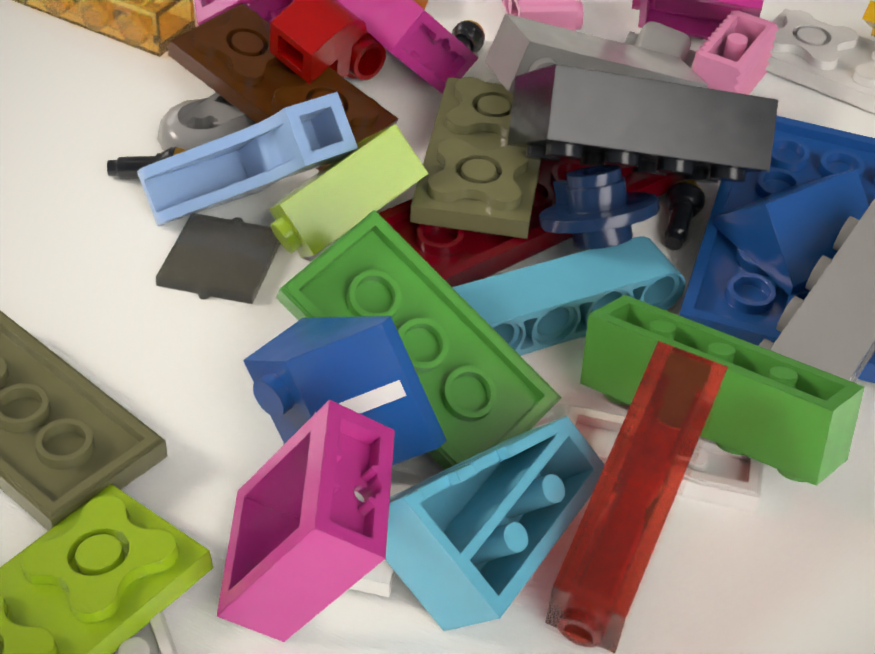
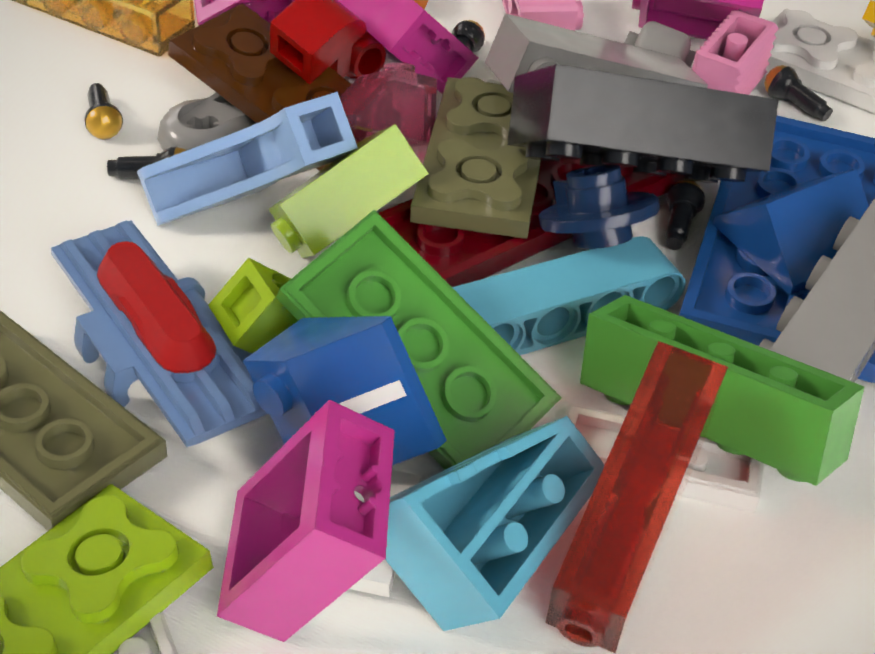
clear smoke piece [156,213,281,304] -> none
none -> medium blue piece [50,220,268,447]
none -> pearl gold piece [84,83,123,139]
none -> lime brick [208,257,298,353]
none -> clear pink slope [339,63,437,147]
none -> black piece [764,65,833,121]

